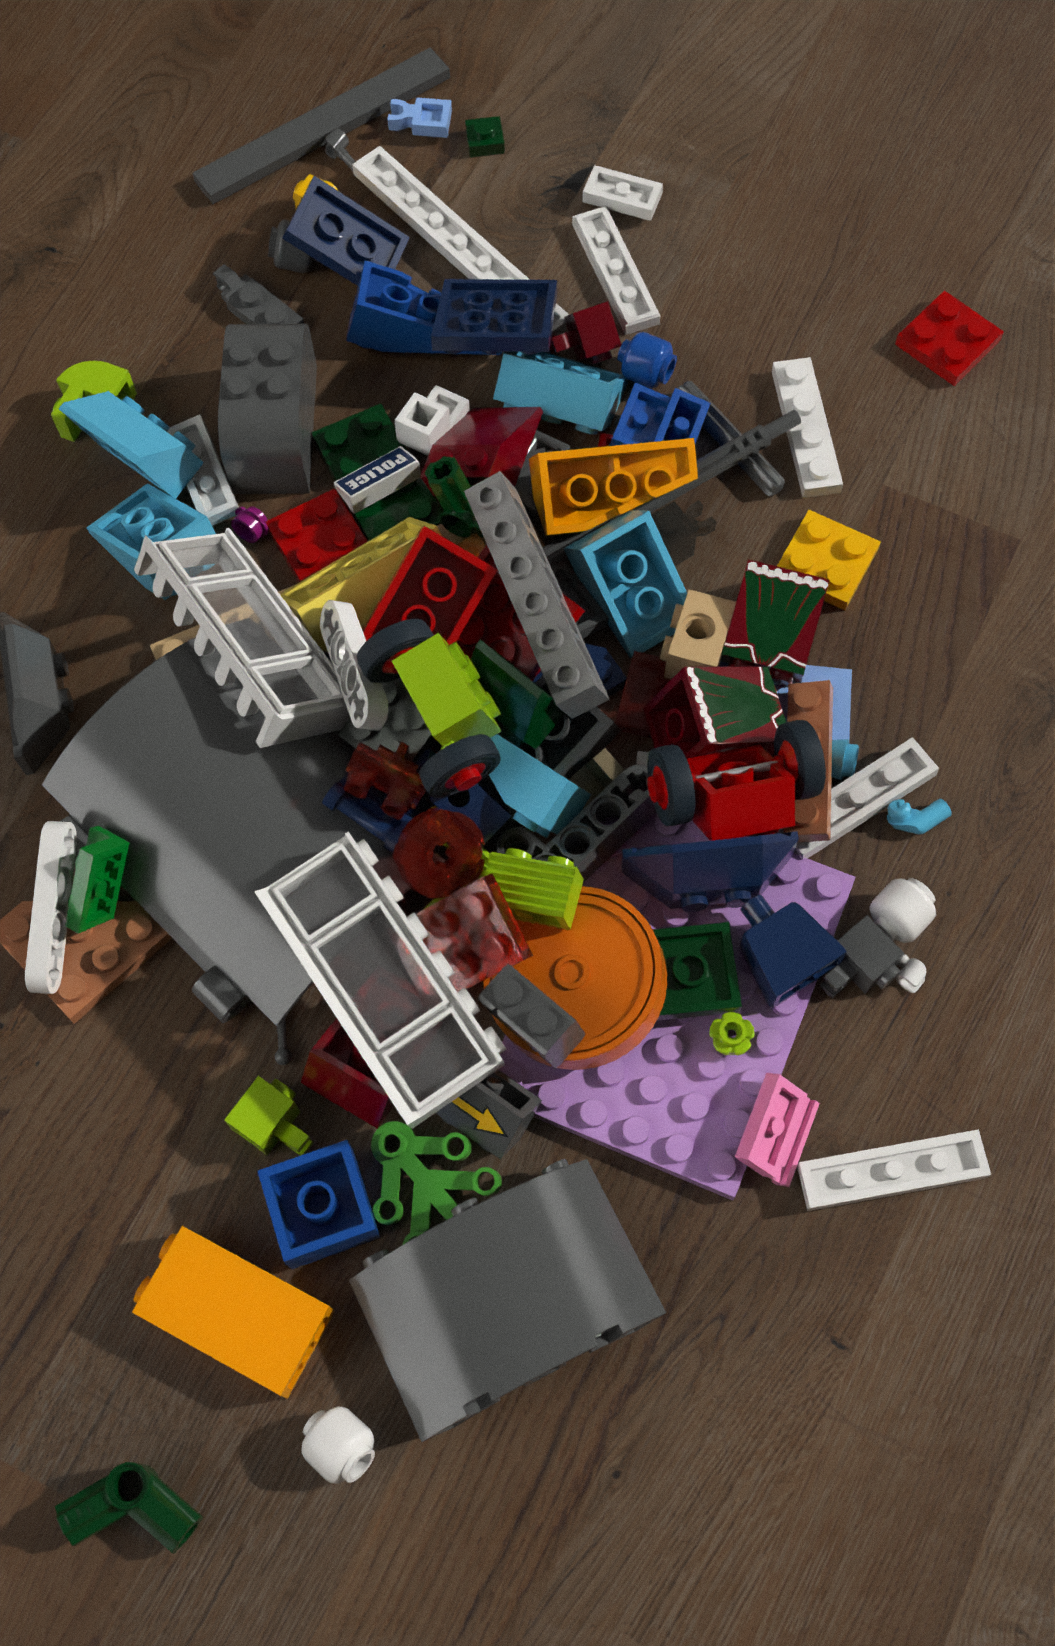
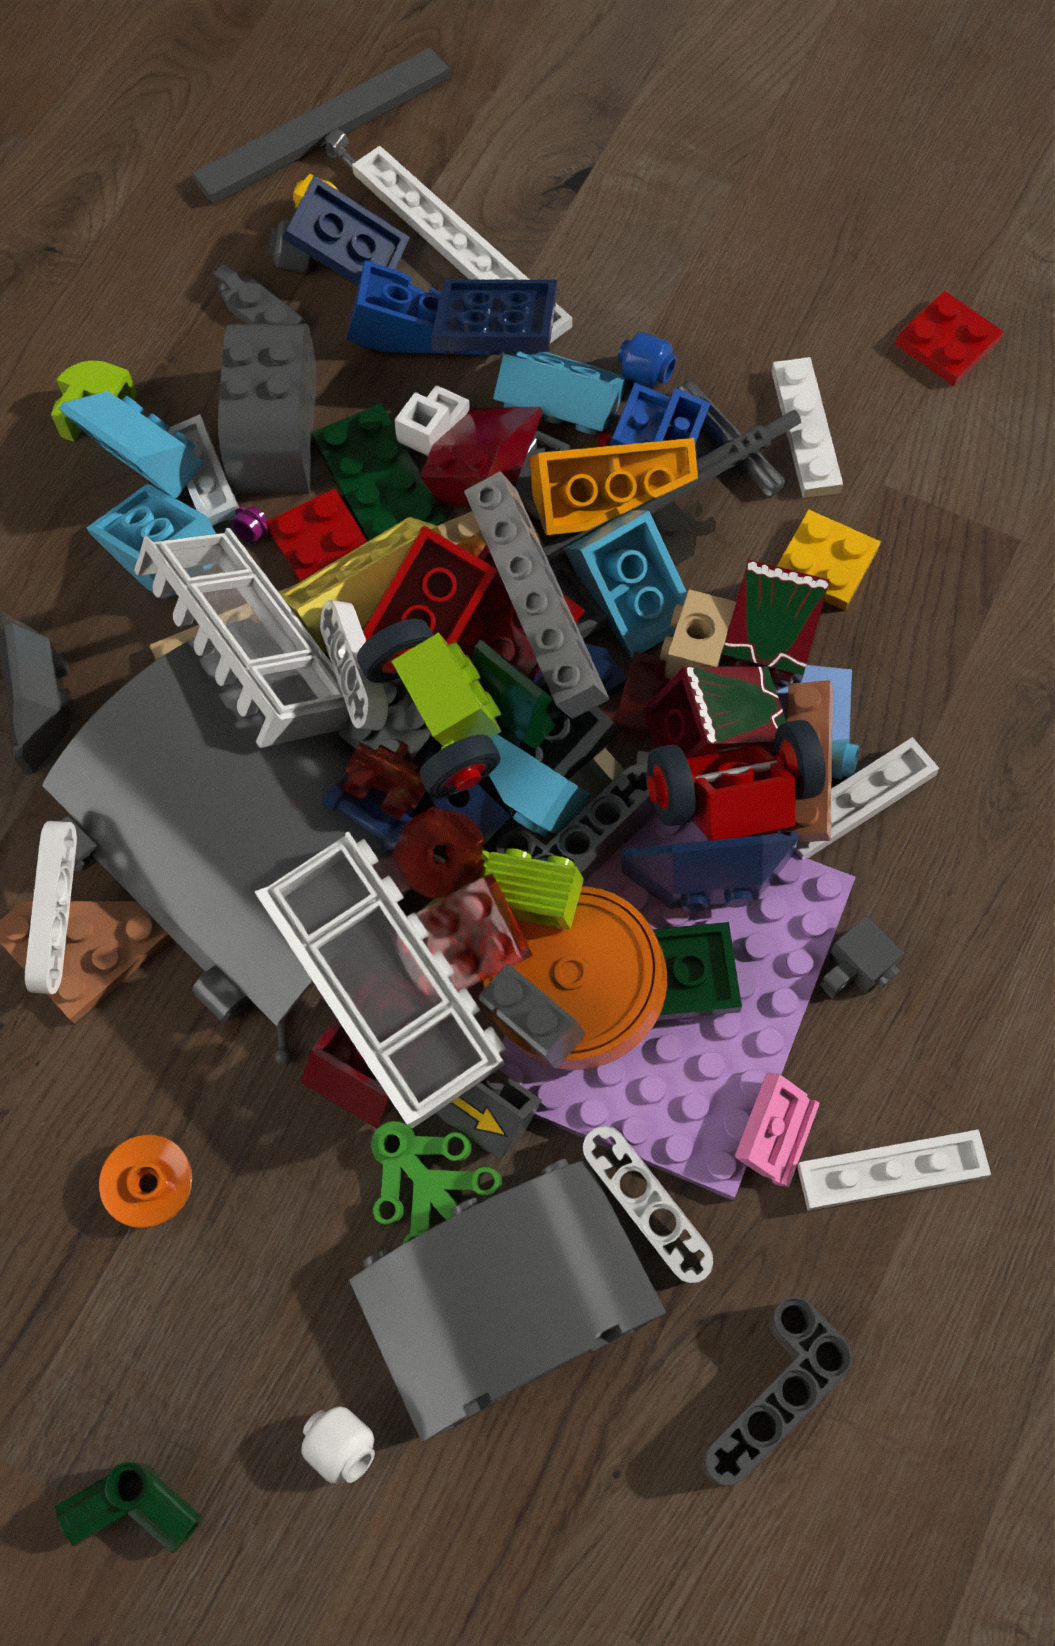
green bracket [65,826,129,934] -> none
light orange brick [132,1226,335,1399] -> none
lime brick [224,1076,313,1156] -> none
blue brick [257,1140,381,1269] -> none
white slope [333,446,421,514] -> none
light blue plate [387,97,452,138] -> none
dark green piece [424,456,484,538] -> none
dark green plate [465,116,505,157] -> none
dark red brick [549,301,621,365] -> none
white tile [572,206,660,335] -> none
white plate [582,165,663,221] -> none
lime plate [709,1012,755,1056] -> none
dark blue torso [739,894,847,1010] -> none
white head [870,878,936,943] -> none
medium azure arm [887,798,952,835] -> none
white hand [896,955,926,993] -> none
none -> orange dish [99,1135,192,1228]
none -> white beam [583,1126,713,1283]
none -> dark grey beam [701,1296,853,1487]

